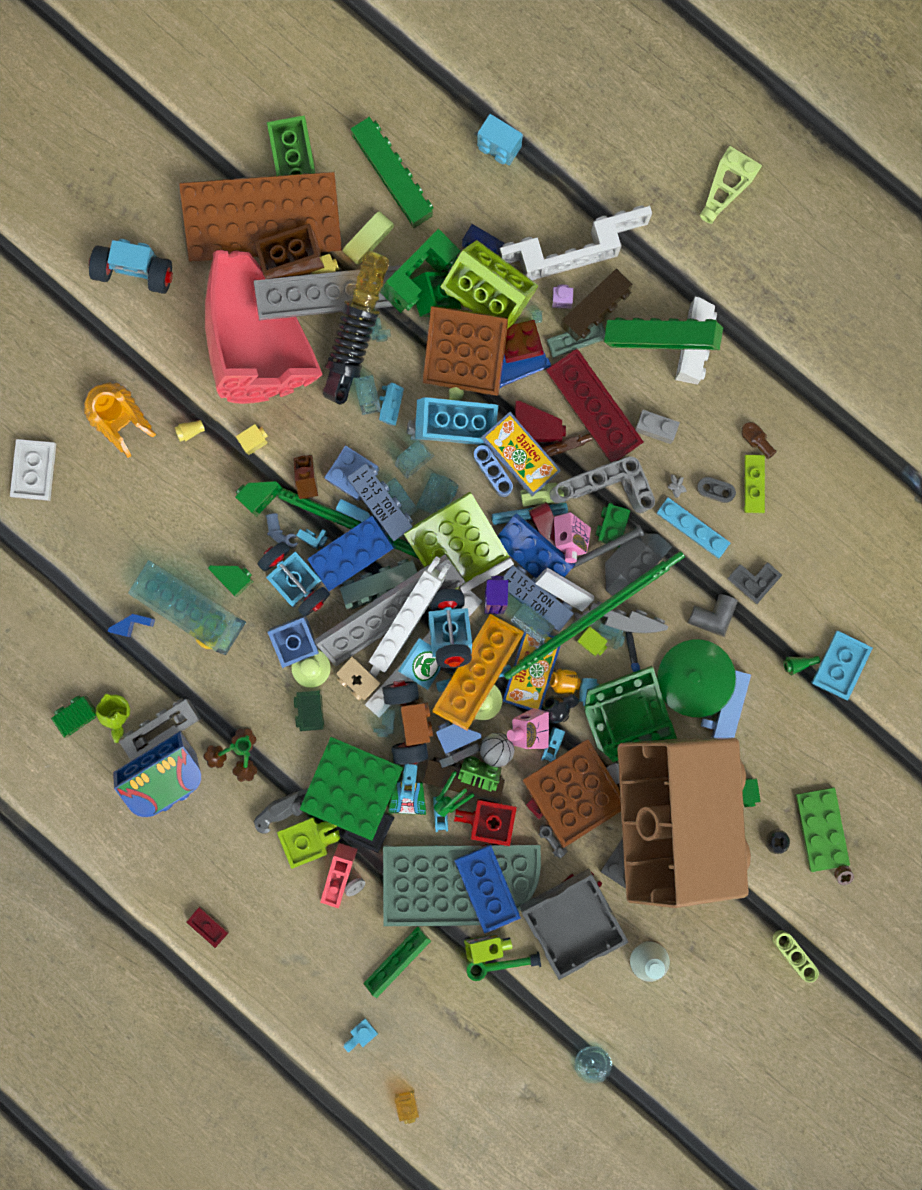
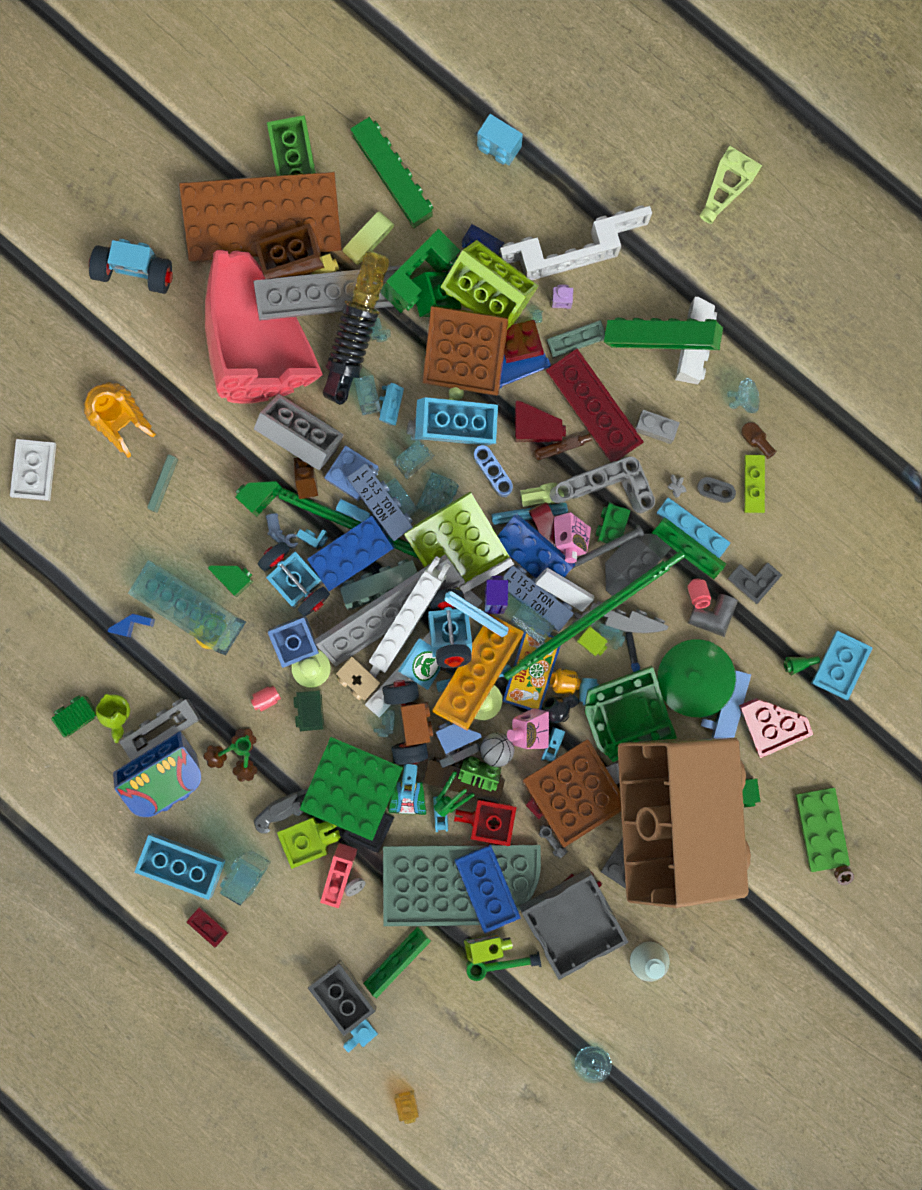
light yellow cone [174,420,205,442] -> none
light yellow brick [236,424,268,455] -> none
tile [481,412,561,497] -> none
dark brown brick [561,268,633,342] -> none
black piece [765,829,790,854] -> none
yellowish green beam [772,930,819,982] -> none
none -> medium azure brick [134,833,226,900]
none -> sand green tile [147,455,178,513]
none -> clear light blue brick [219,850,271,906]
none -> coral brick [251,685,281,712]
none -> light grey brick [254,394,344,470]
none -> dark grey brick [308,960,377,1036]
none -> medium azure axle [444,591,508,637]
none -> green plate [652,517,726,580]
none -> coral brick [687,578,711,609]
none -> clear light blue hair [727,378,760,414]
none -> plate [739,698,814,758]

